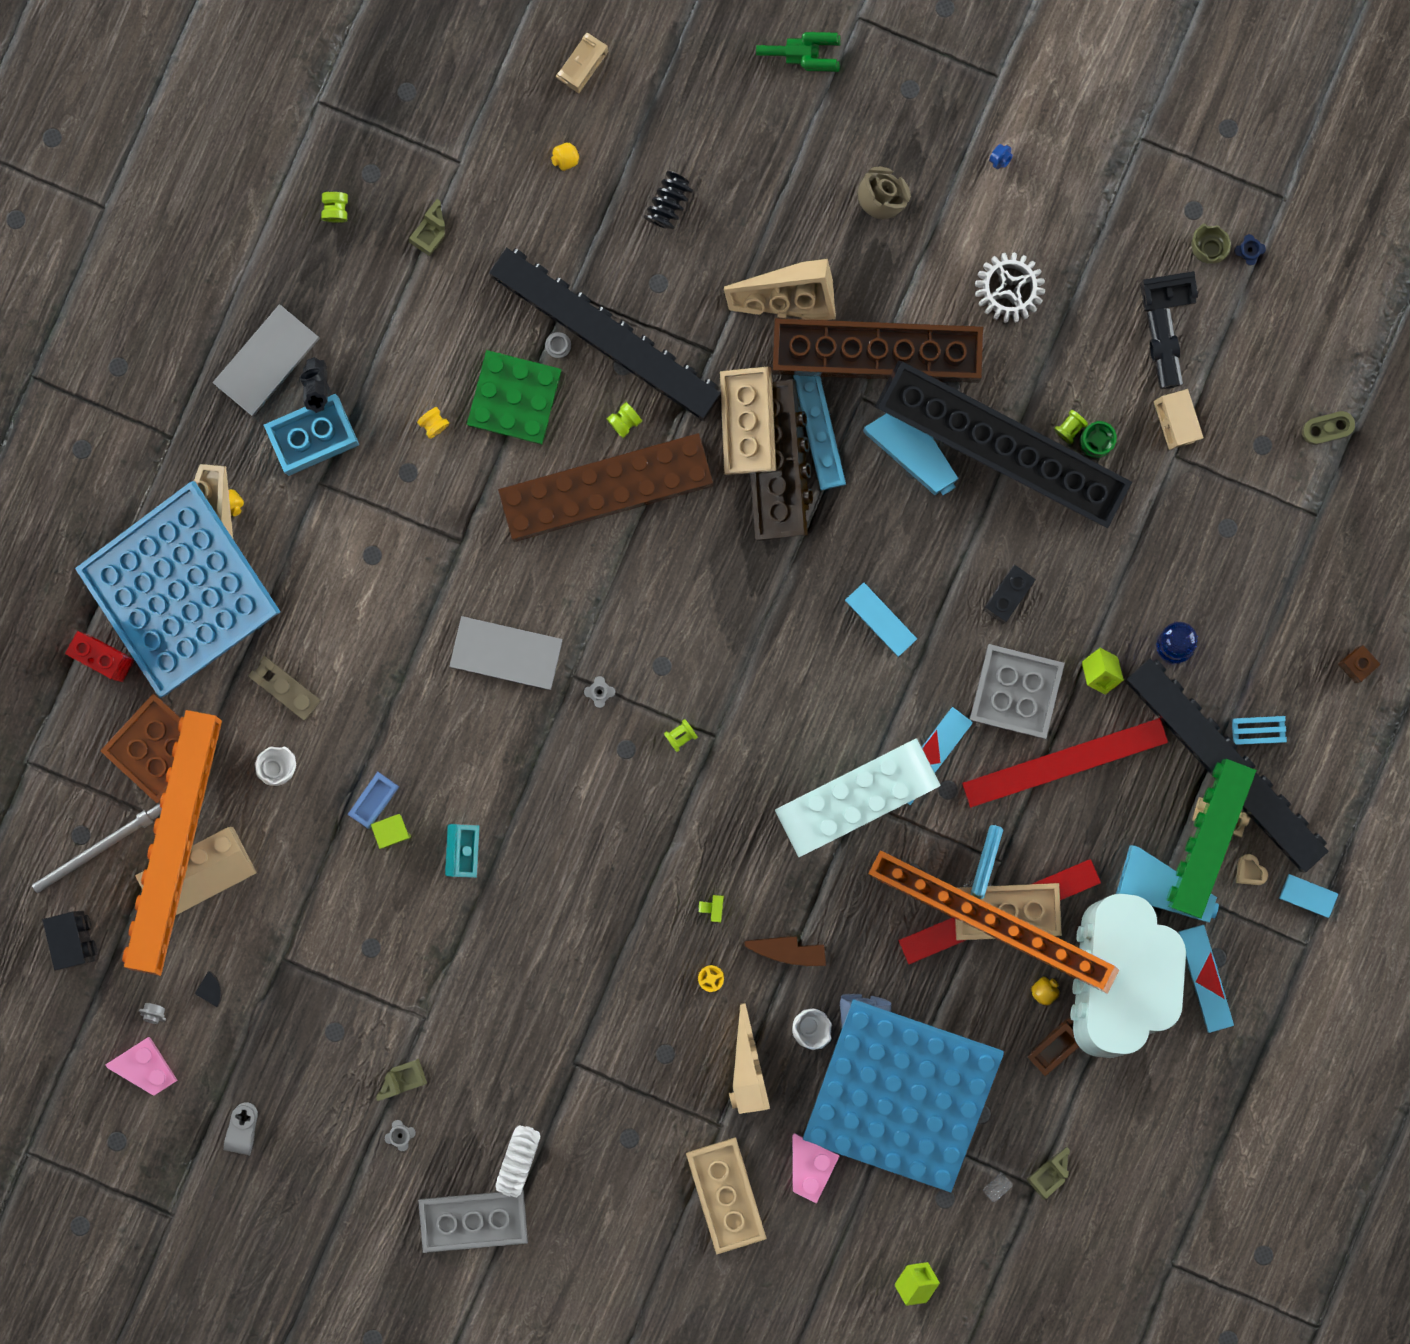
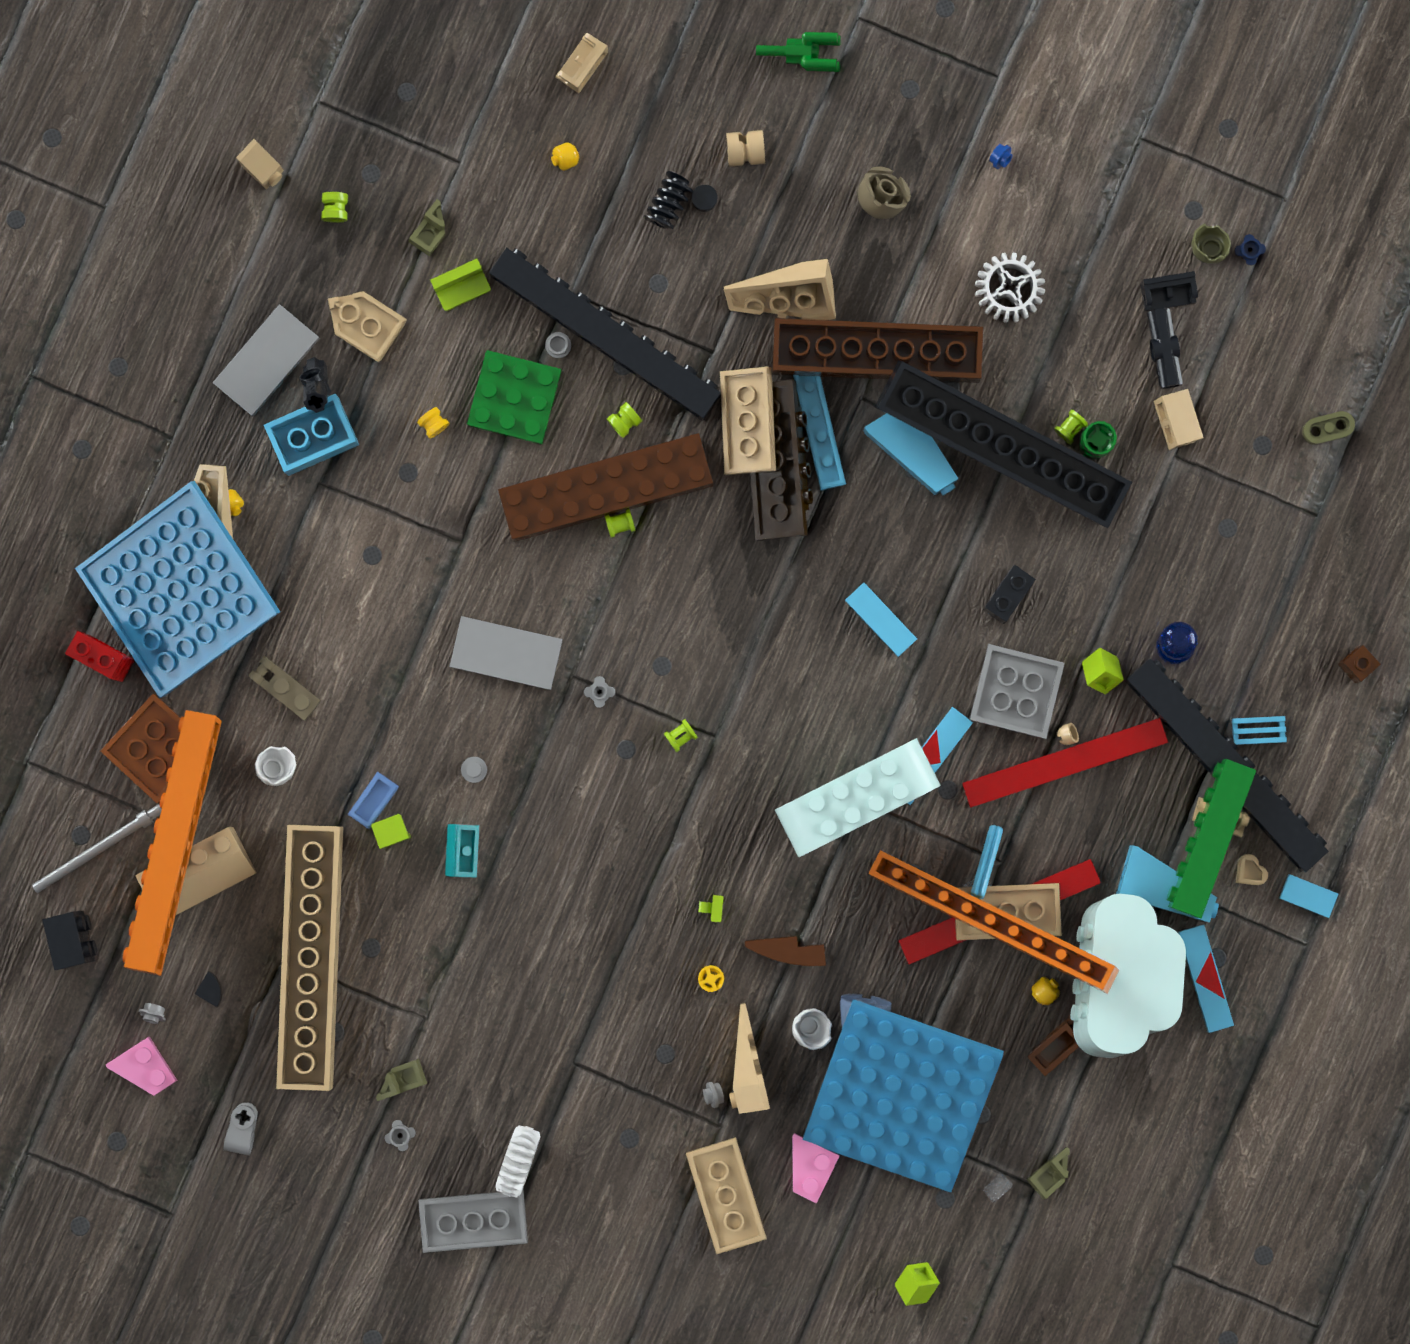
none -> tan slope [236,139,284,189]
none -> tan brick [276,825,343,1091]
none -> tan tile [328,291,407,363]
none -> lime panel [430,259,491,311]
none -> light grey plate [461,757,487,783]
none -> lime bush [605,509,636,538]
none -> black tile [692,185,718,212]
none -> light grey plate [703,1082,724,1108]
none -> tan wheel [726,130,765,167]
none -> tan hinge [1057,723,1079,745]

